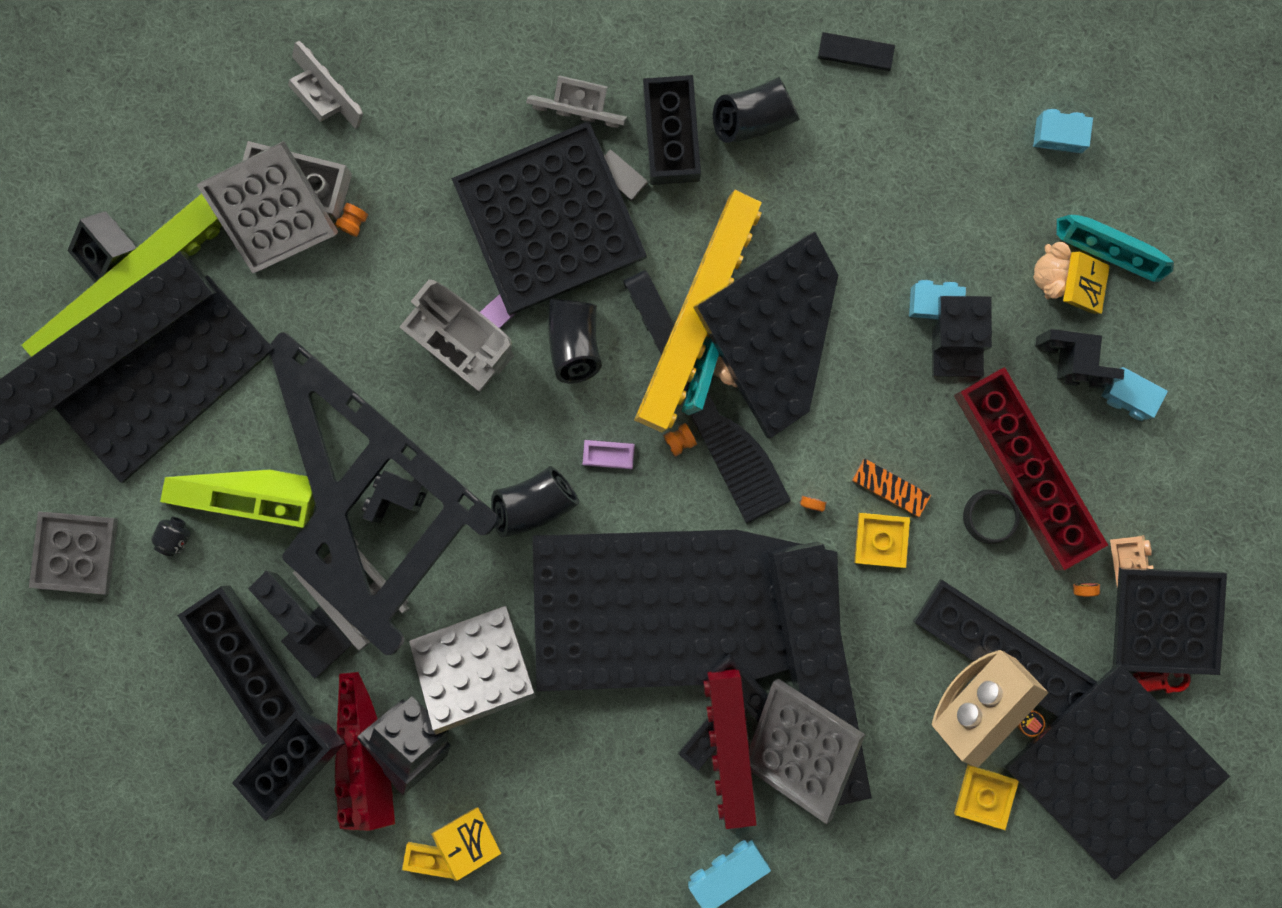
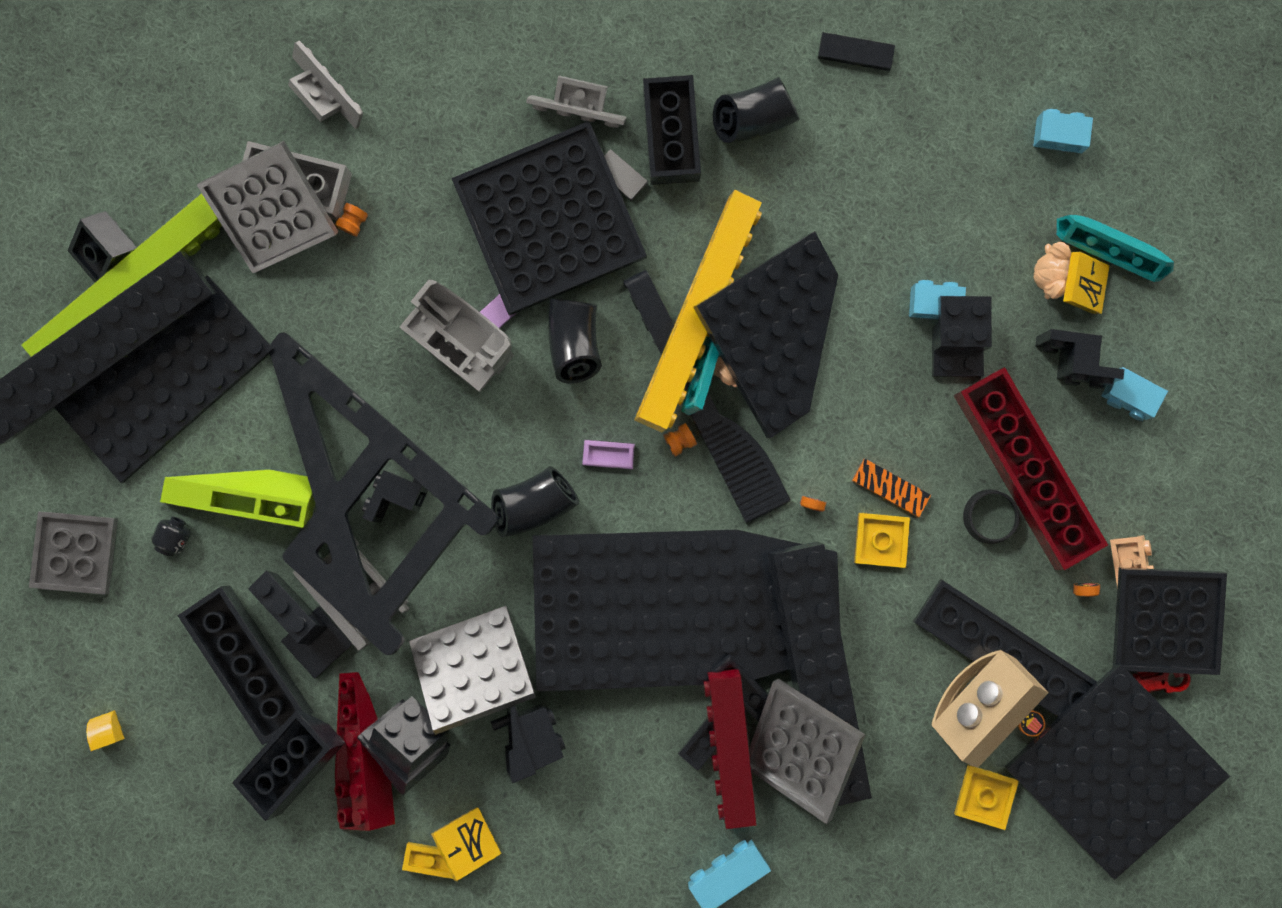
none -> yellow brick [87,710,124,751]
none -> black piece [490,704,566,783]

